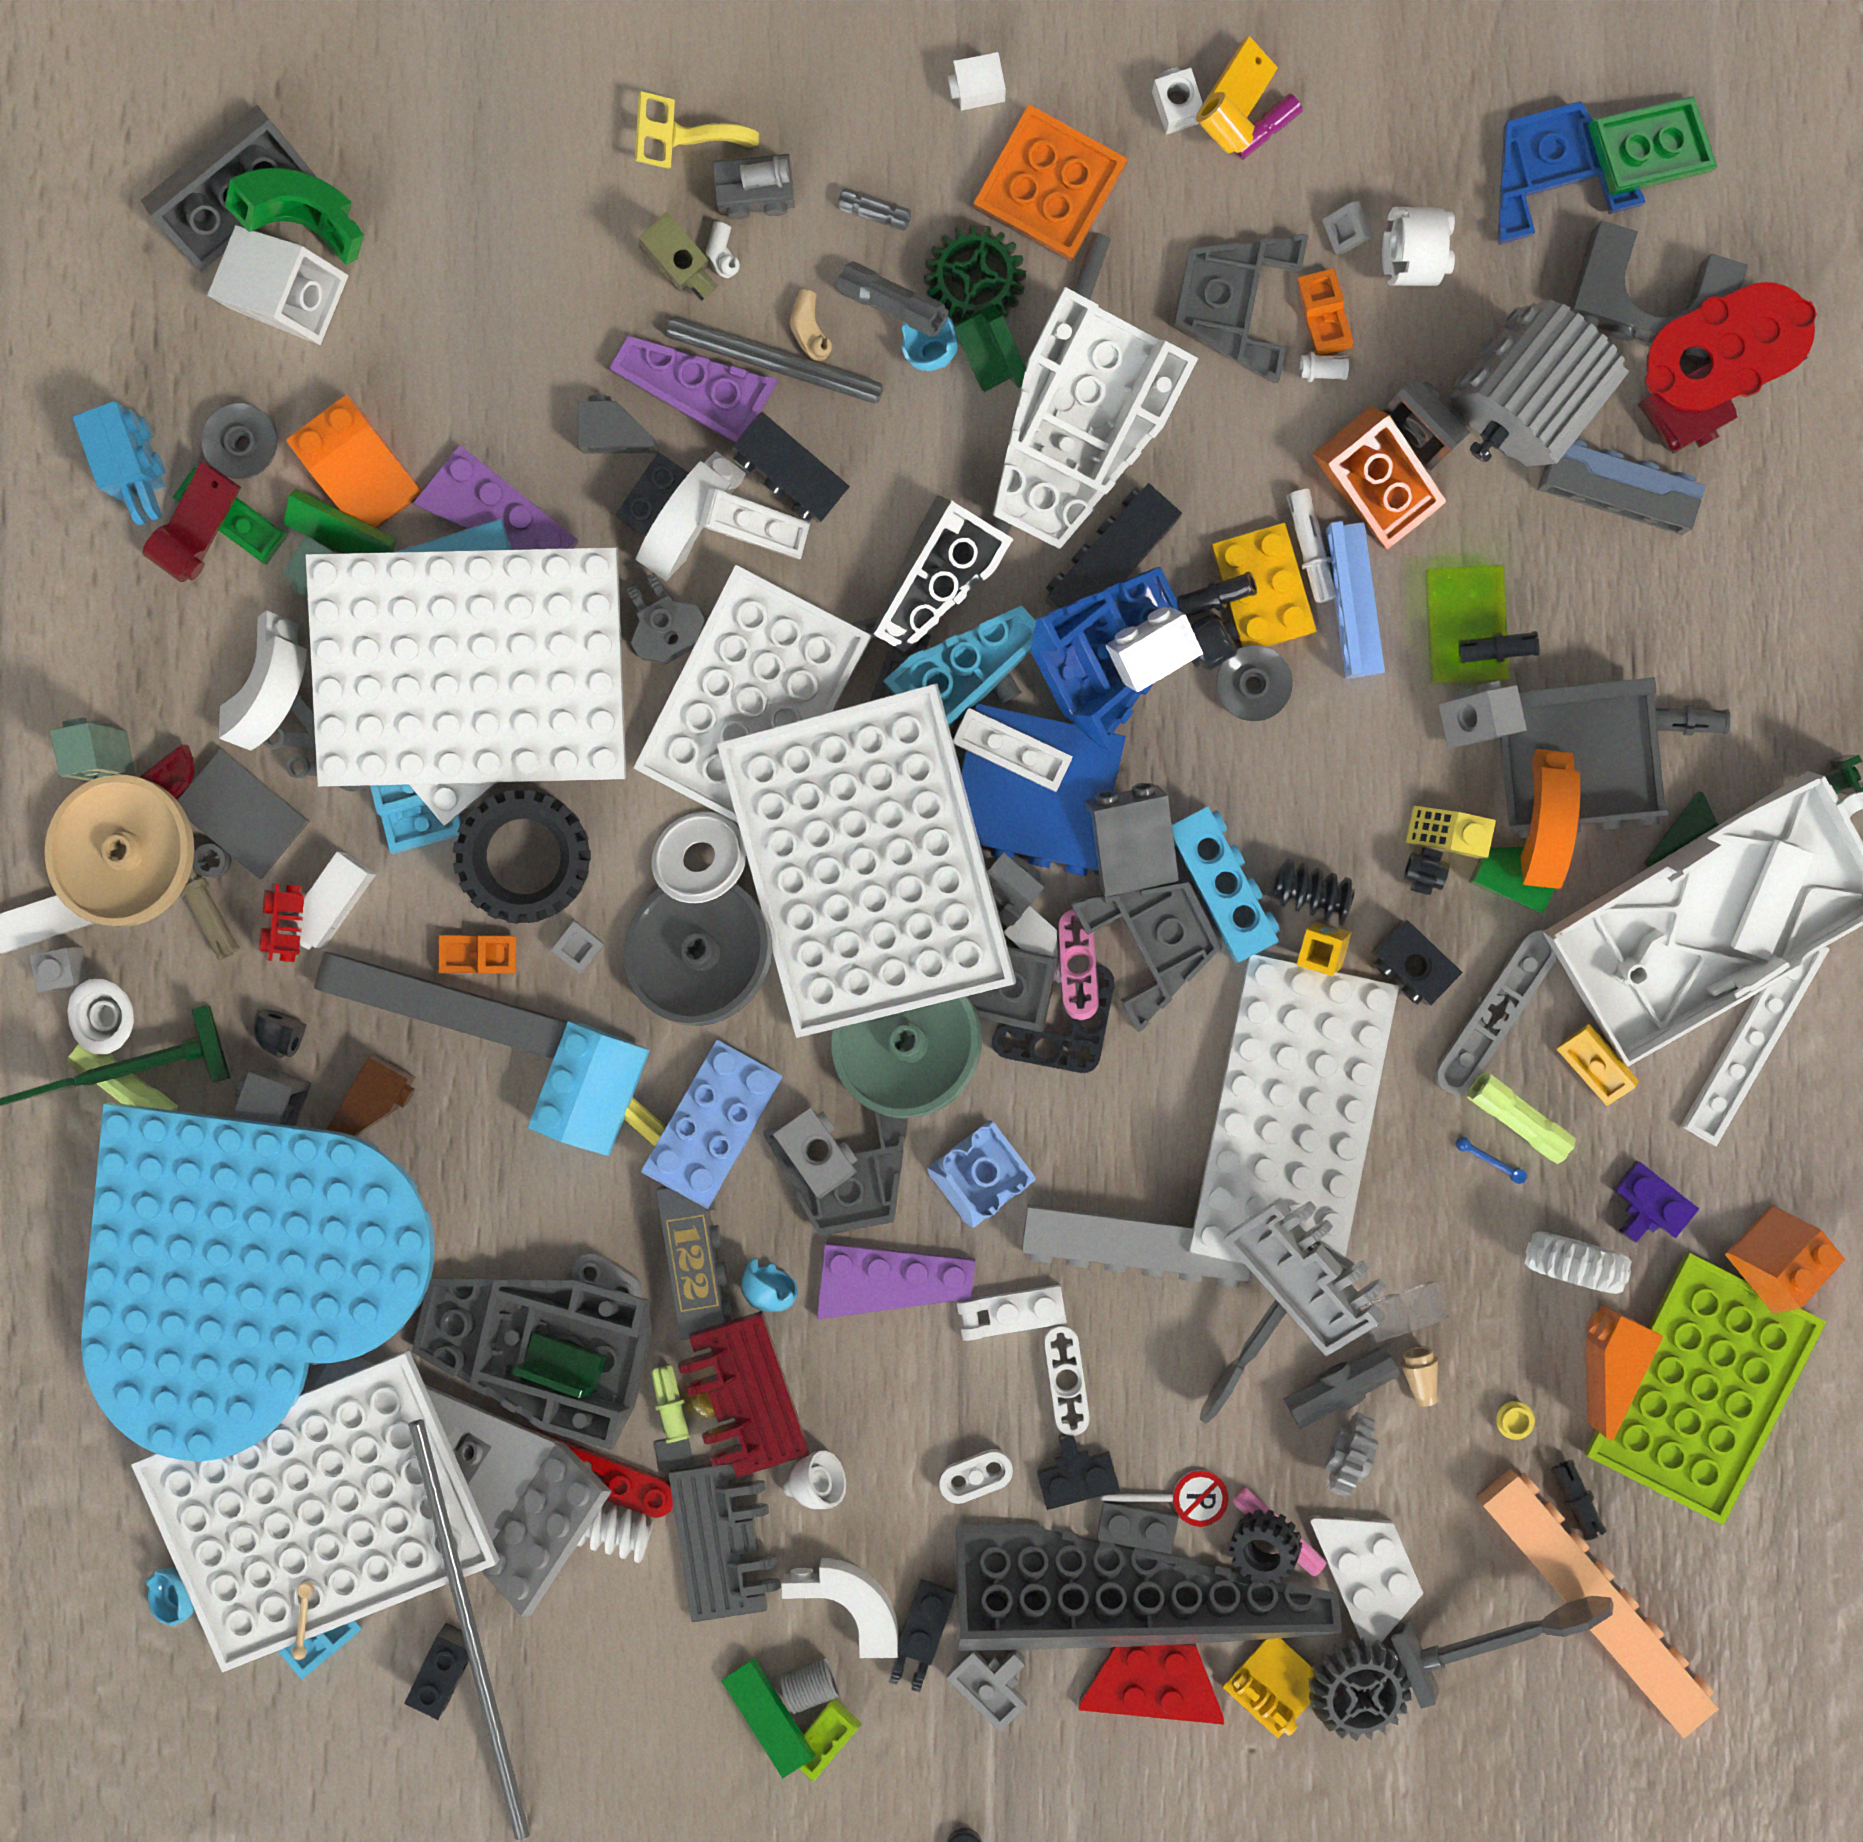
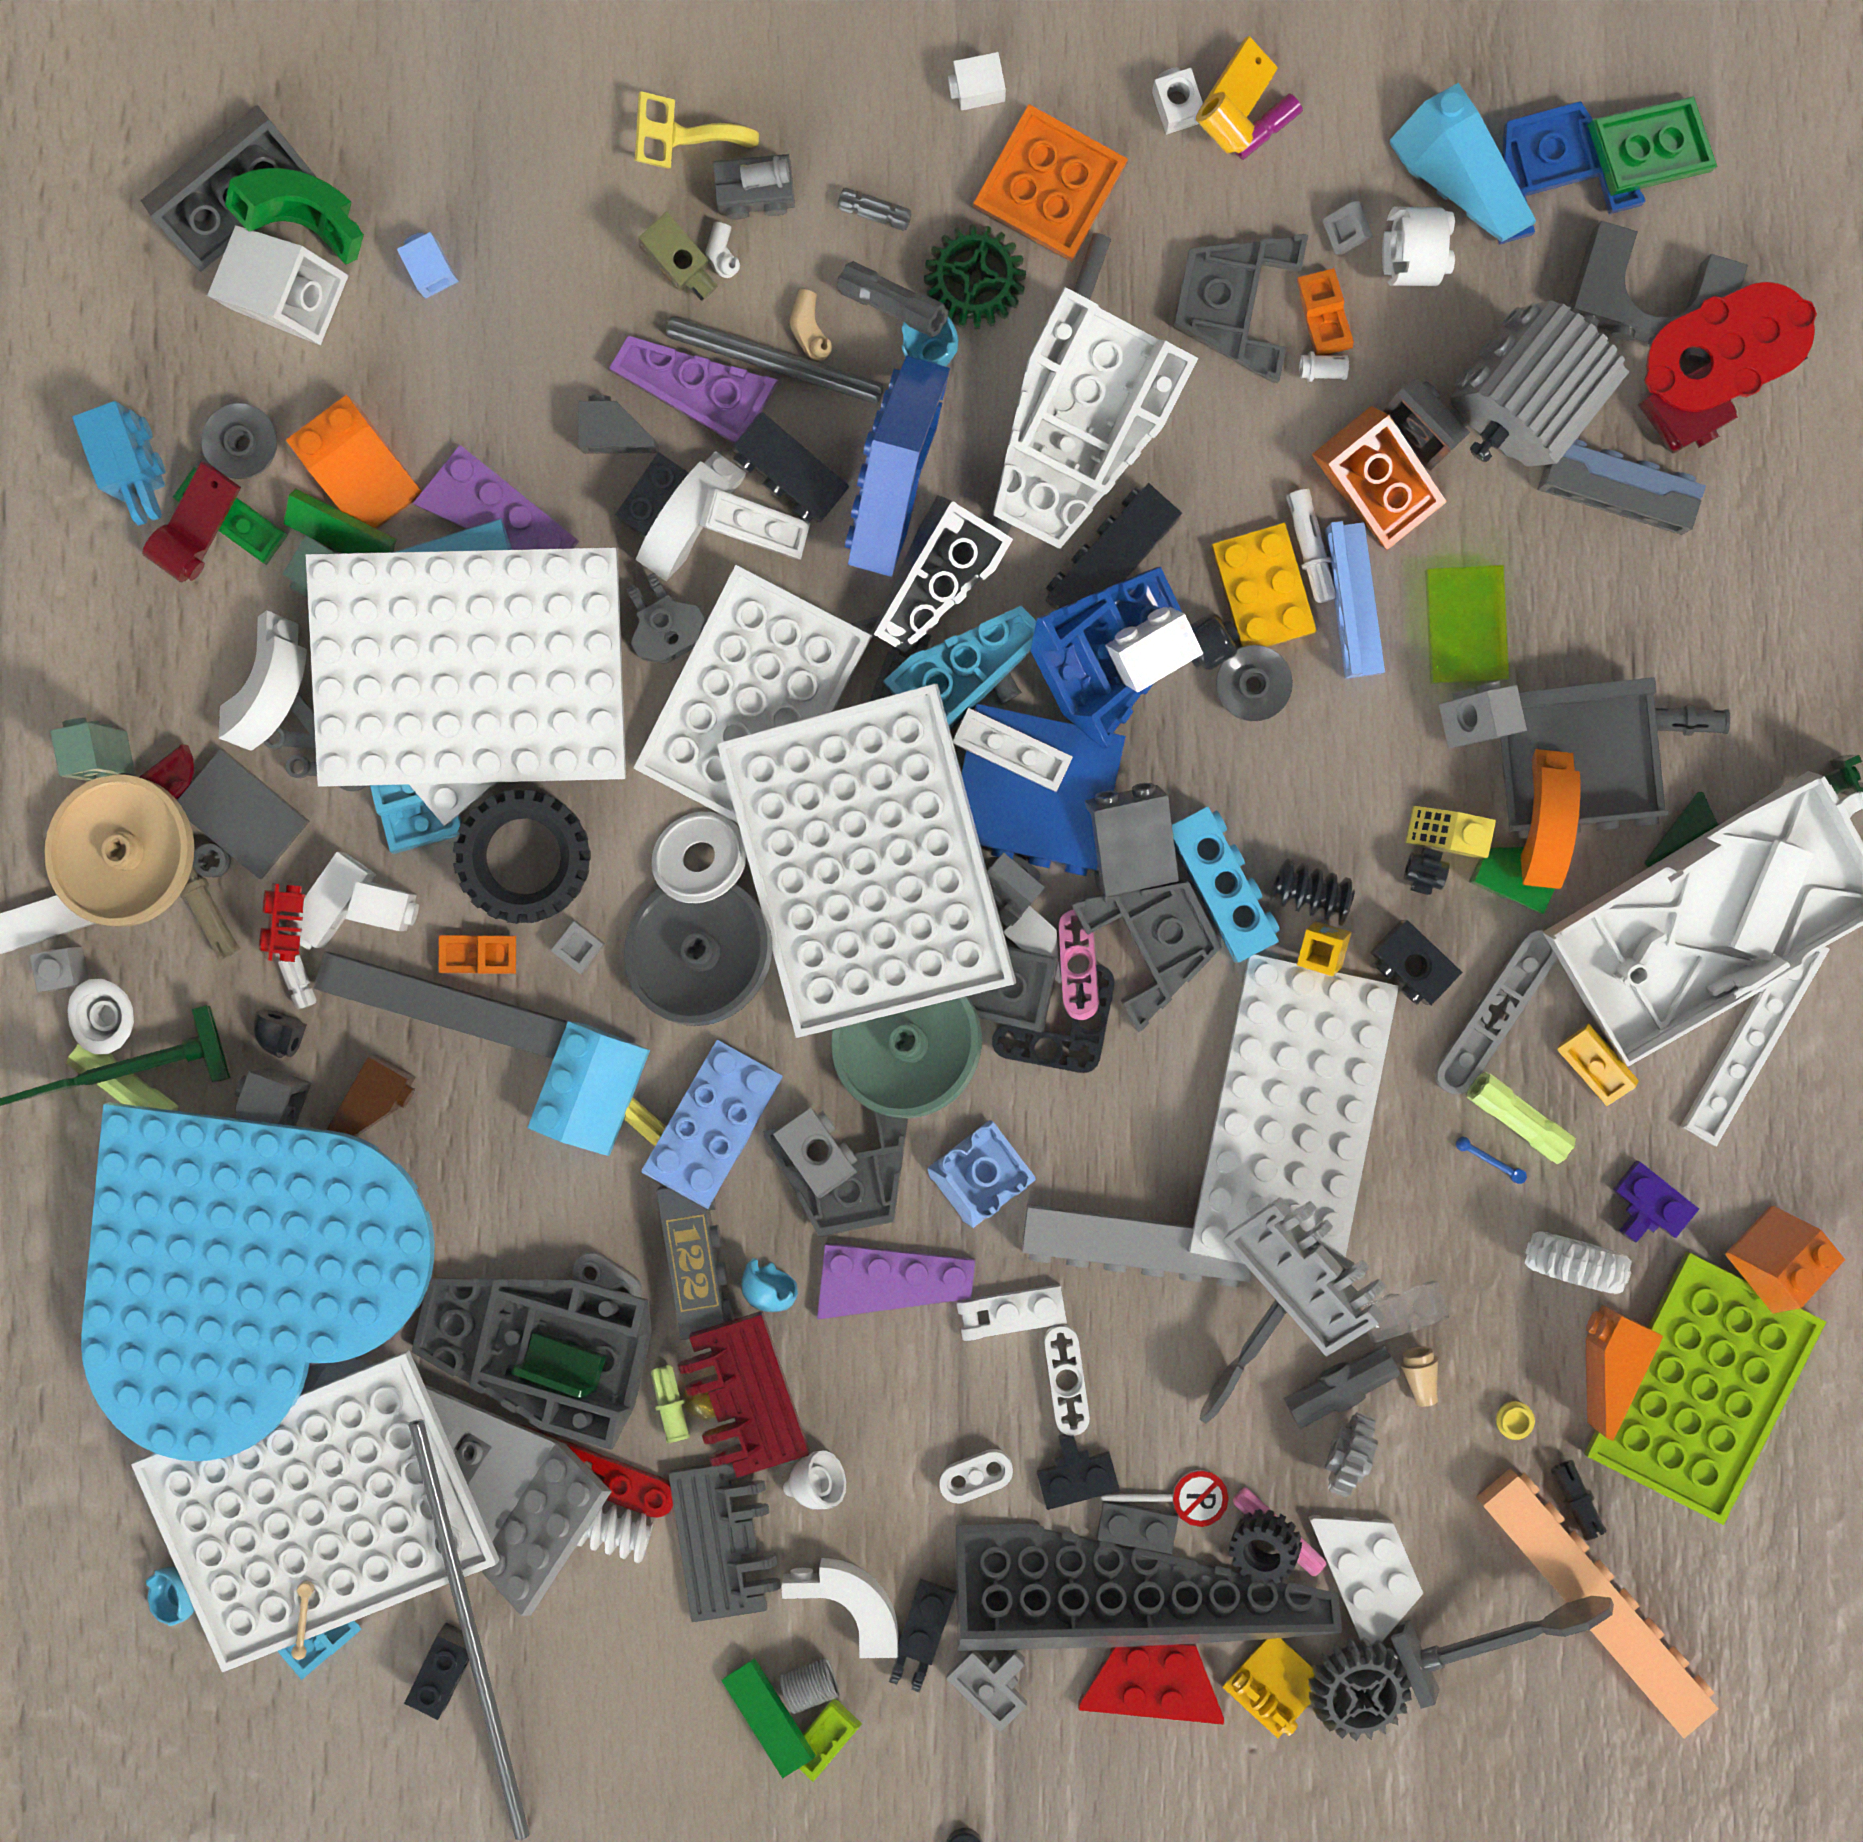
dark grey sticker [654,1438,694,1471] -> none
dark green panel [953,304,1026,392] -> none
black pin [1178,571,1257,618] -> none
black pin [1458,631,1540,664] -> none
none -> white axle [275,953,316,1009]
none -> white slope [345,882,419,931]
none -> light blue brick [397,232,459,299]
none -> blue piece [845,356,950,577]
none -> medium azure wedge [1389,83,1536,242]

